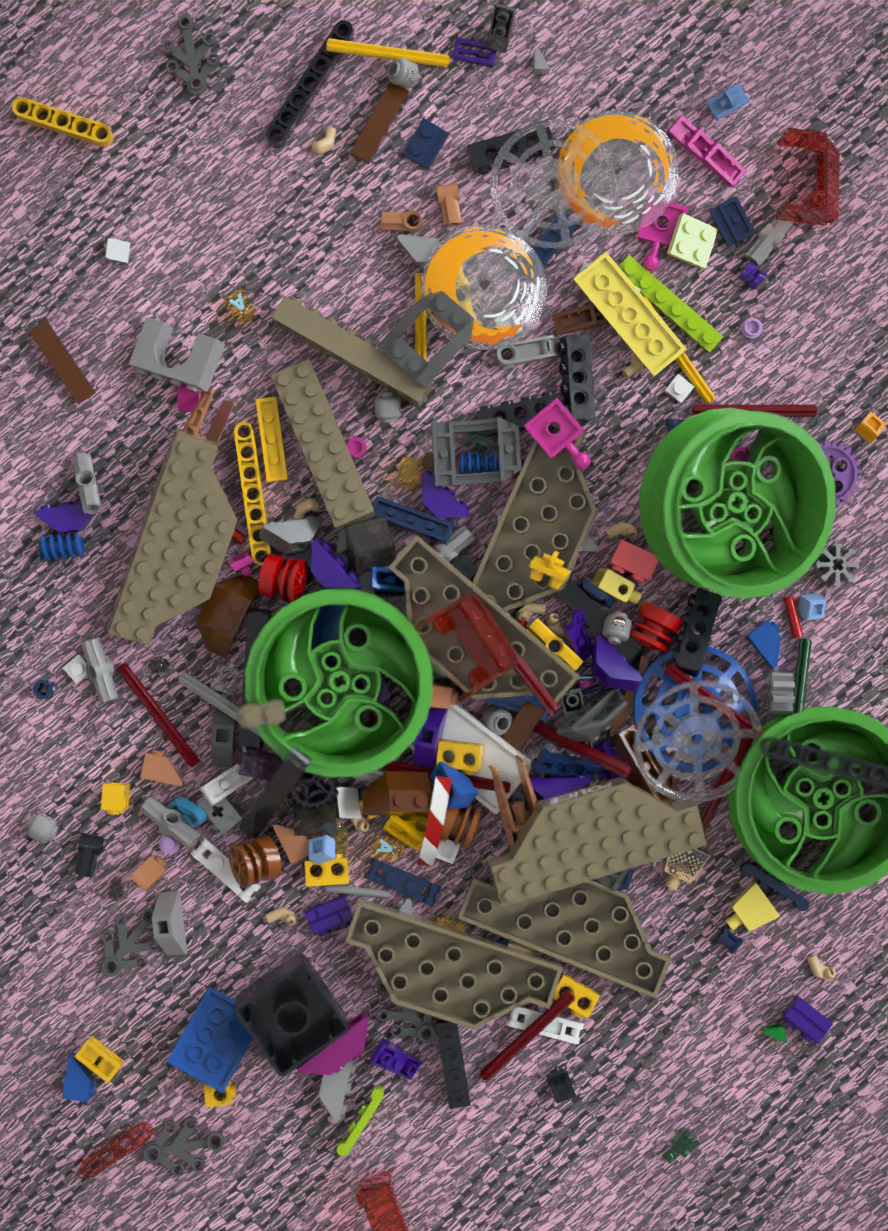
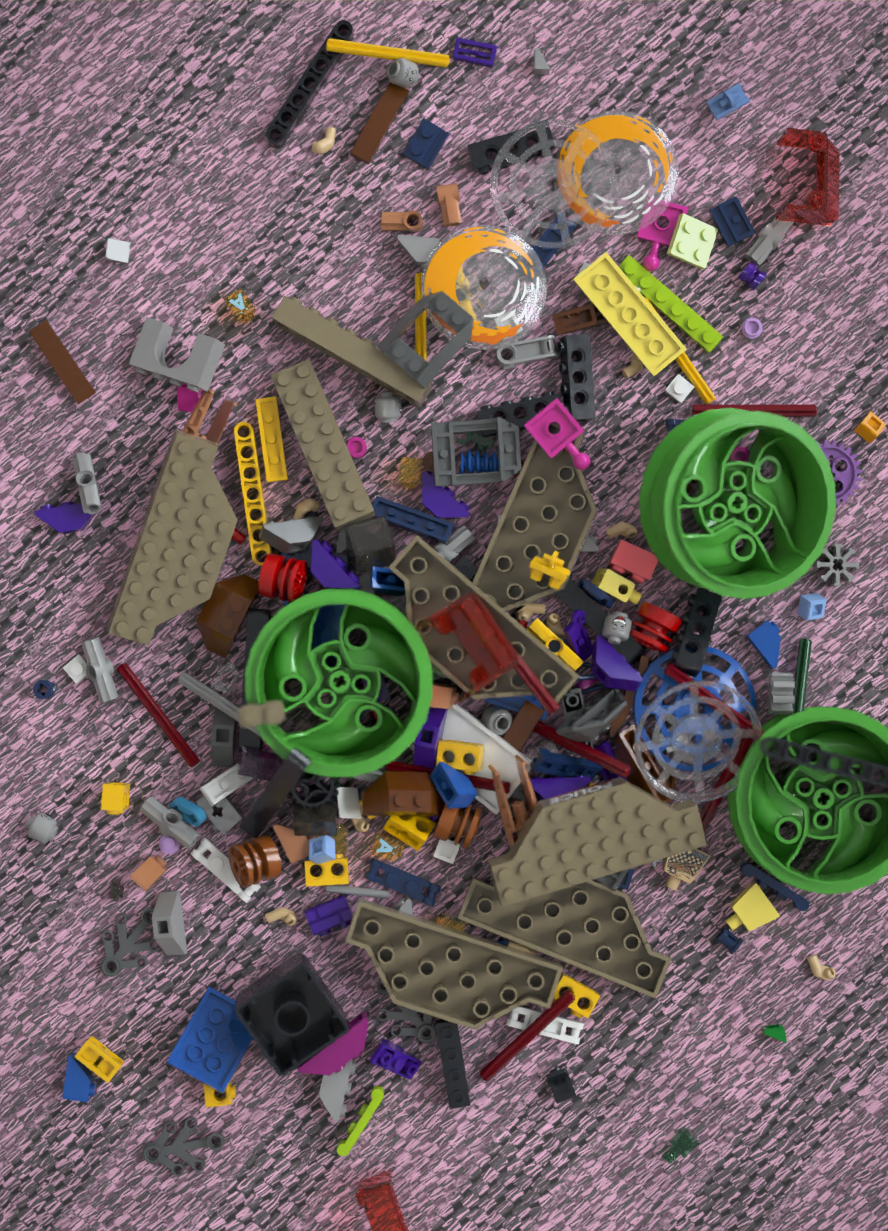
yellow beam [12,98,114,147] -> none
blue piece [39,532,85,561] -> none
black piece [75,833,104,877] -> none
clear red beam [80,1121,153,1178] -> none
nougat slope [140,749,185,787] -> none
clear smoke plate [148,656,168,674] -> none
dark grey plant [162,15,220,95] -> none
dark pink tile [230,550,253,577] -> none
sticker [417,776,452,867] -> none
dark grey slope [486,3,516,53] -> none
dark pink slope [666,115,747,187] -> none
dark purple brick [781,995,833,1043] -> none
red piece [783,596,803,639] -> none

